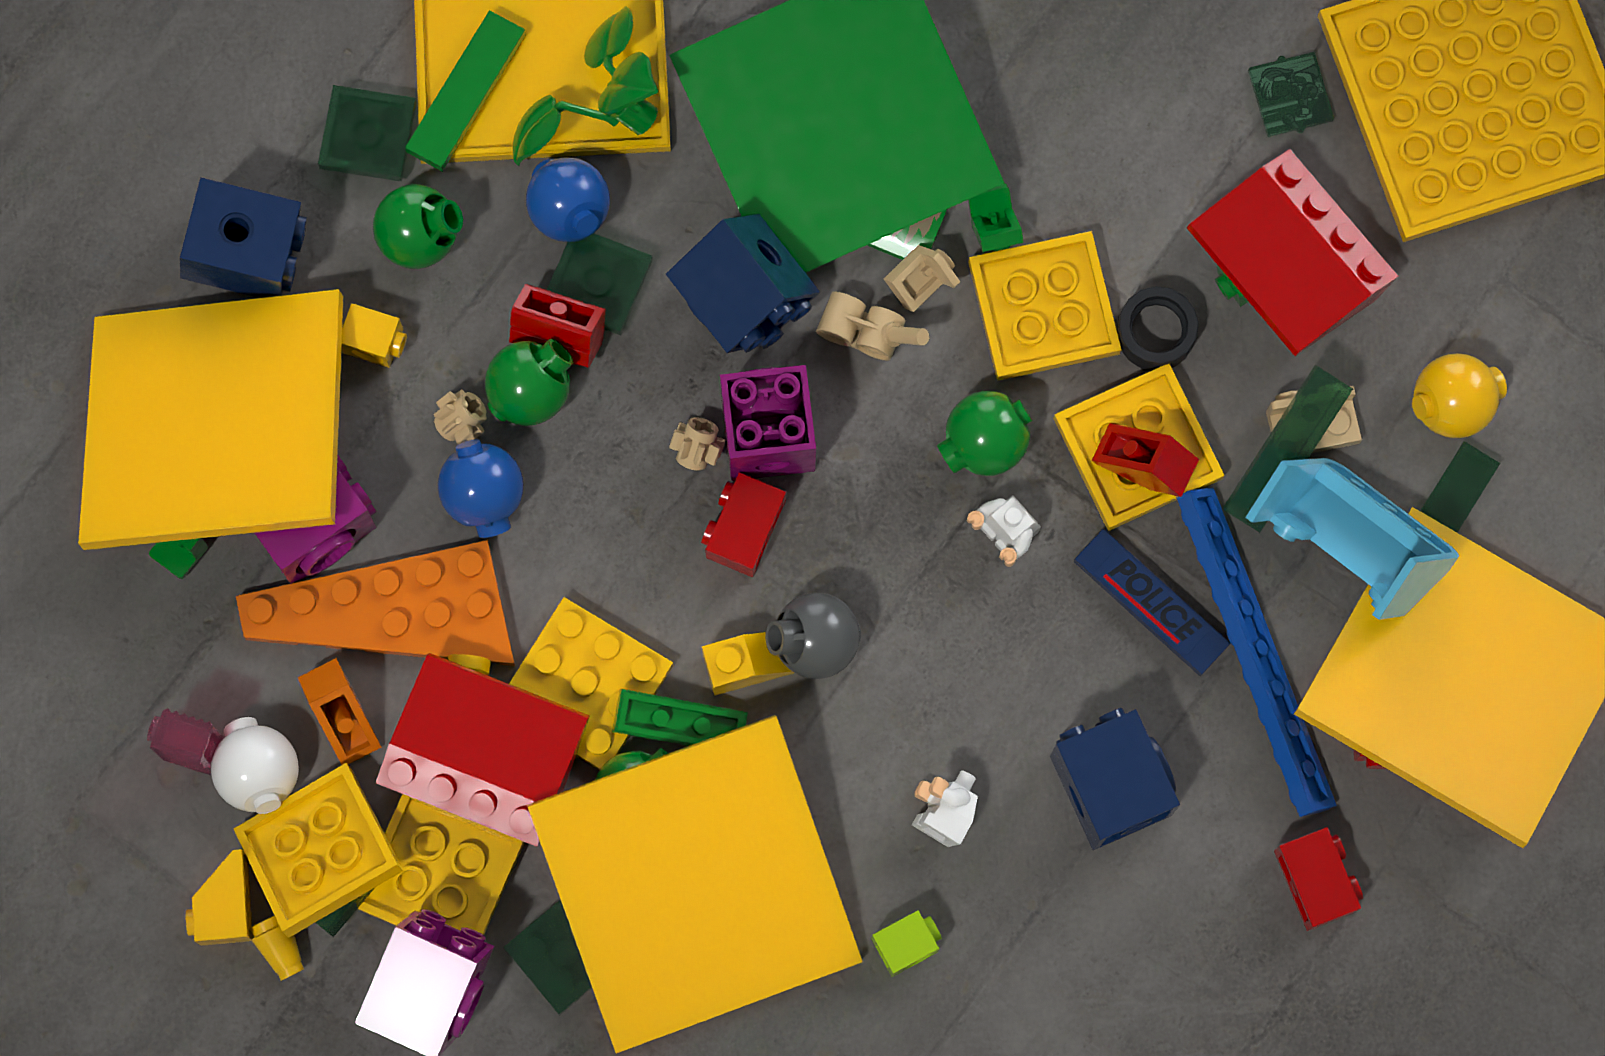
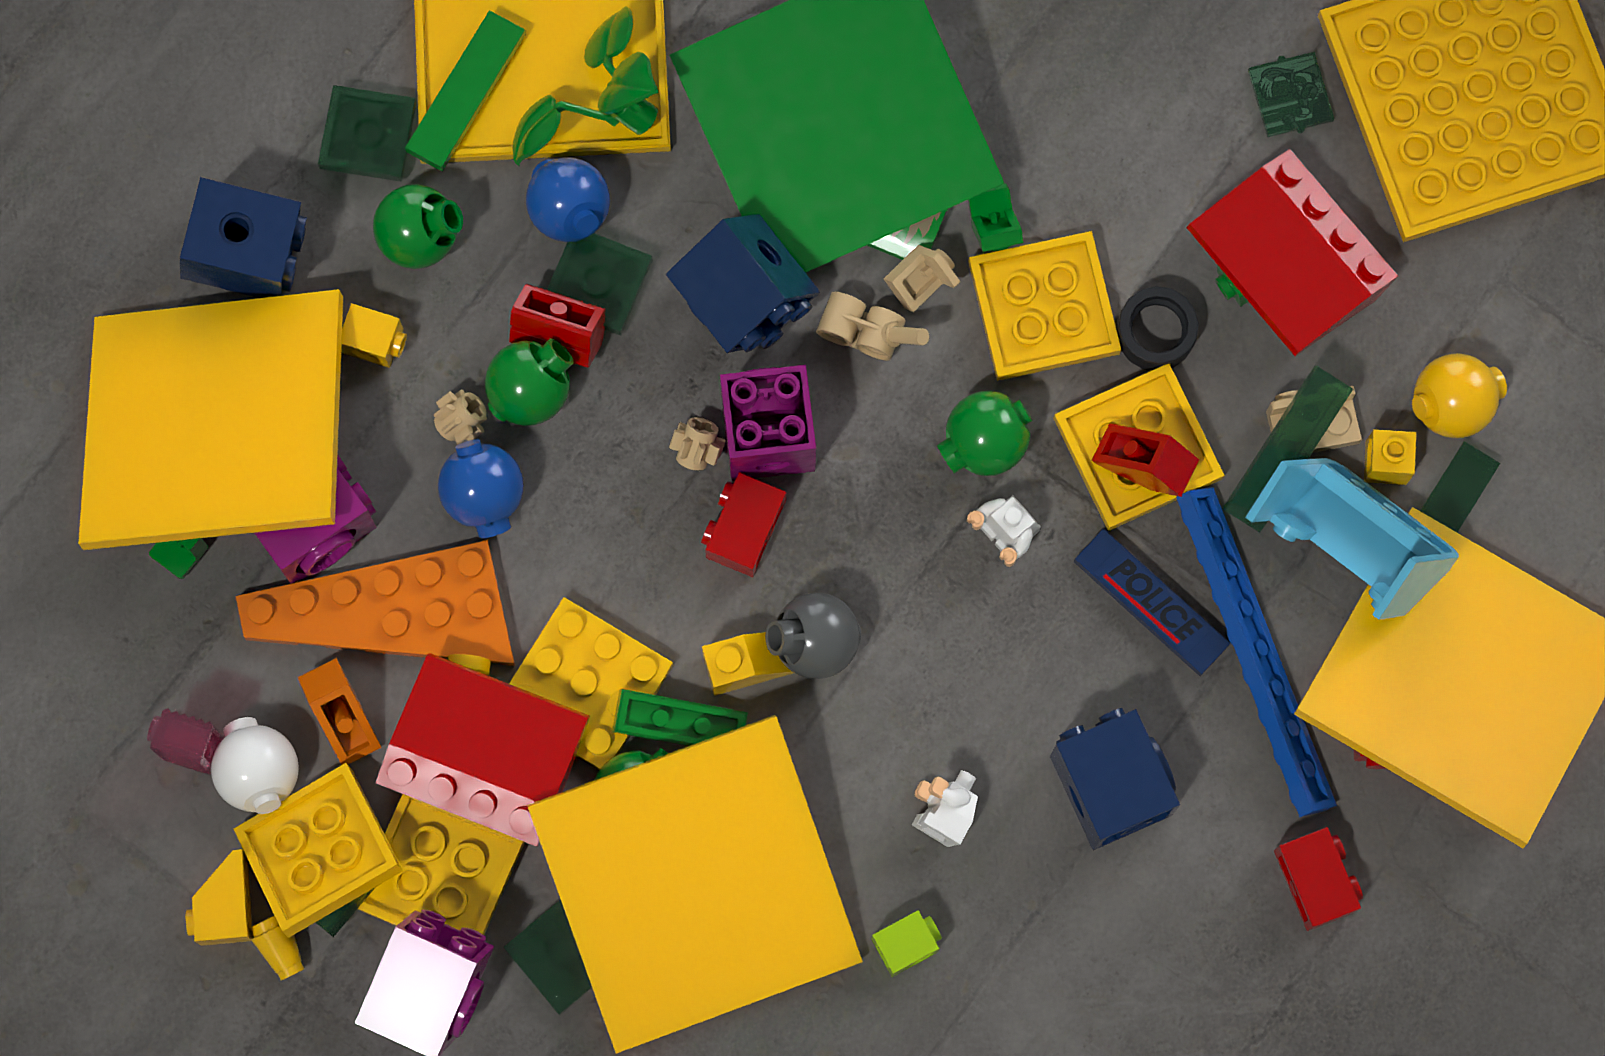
none -> yellow brick [1364,429,1416,485]

